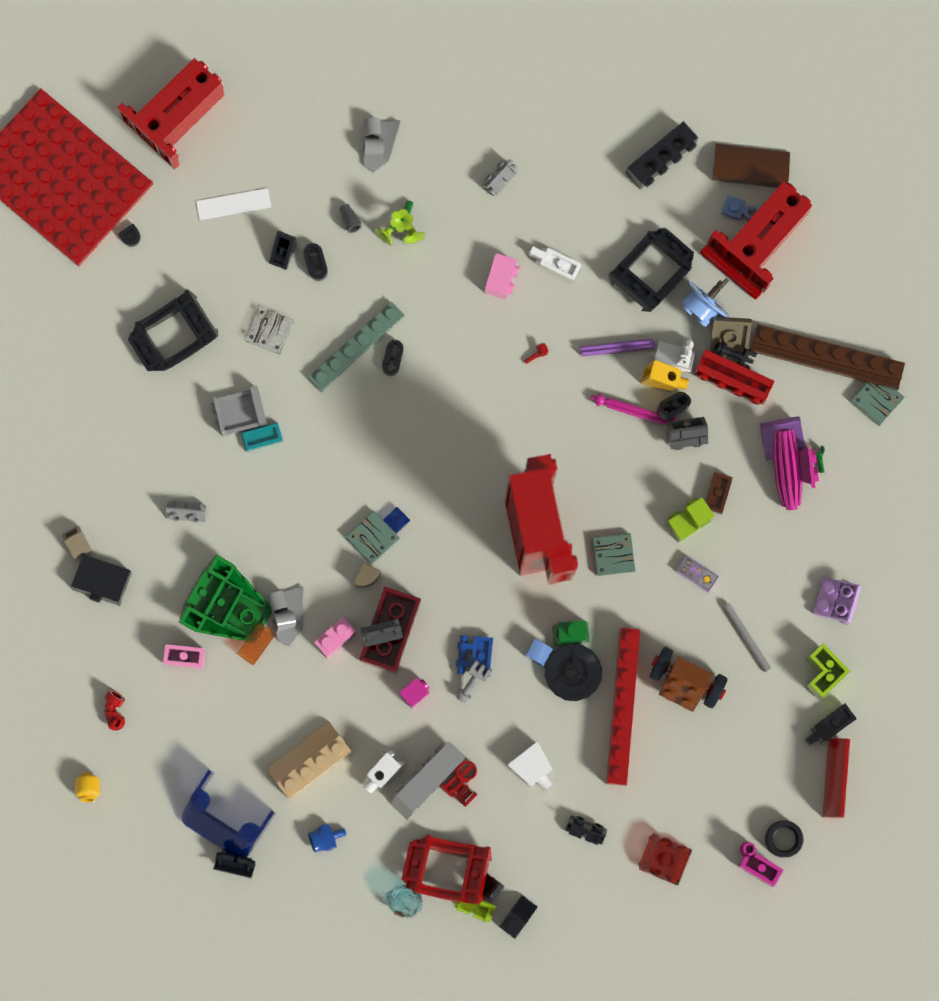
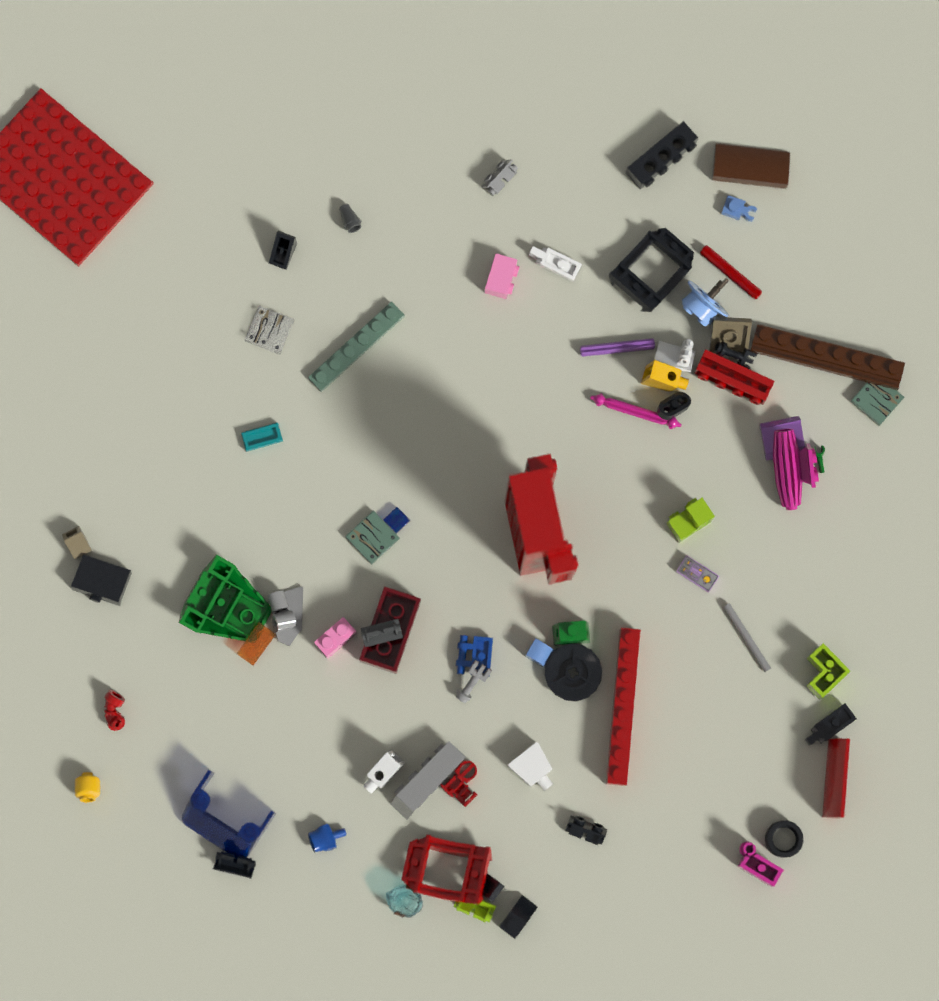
red brick [117,58,224,169] -> none
black tile [118,224,141,247] -> none
black wedge [128,289,218,371] -> none
bright pink brick [163,644,206,670] -> none
light grey hinge [166,500,206,523] -> none
white sticker [196,188,272,221] -> none
light grey panel [210,386,267,436] -> none
tan slope [266,721,352,800] -> none
black plate [304,243,328,281] -> none
dark tan brick [353,563,381,588] -> none
light grey panel [363,117,400,173] -> none
lime plant [374,200,425,246] -> none
black beam [382,340,404,376] -> none
dark pink brick [399,678,430,709] -> none
red hand [524,343,548,364] -> none
sand green tile [592,533,635,576] -> none
clear red slope [638,833,692,885] -> none
dark orange brick [650,647,728,712] -> none
dark grey brick [666,417,708,450] -> none
reddish brown plate [705,472,733,515] -> none
red brick [707,181,813,293] -> none
lavender plate [813,577,861,625] -> none

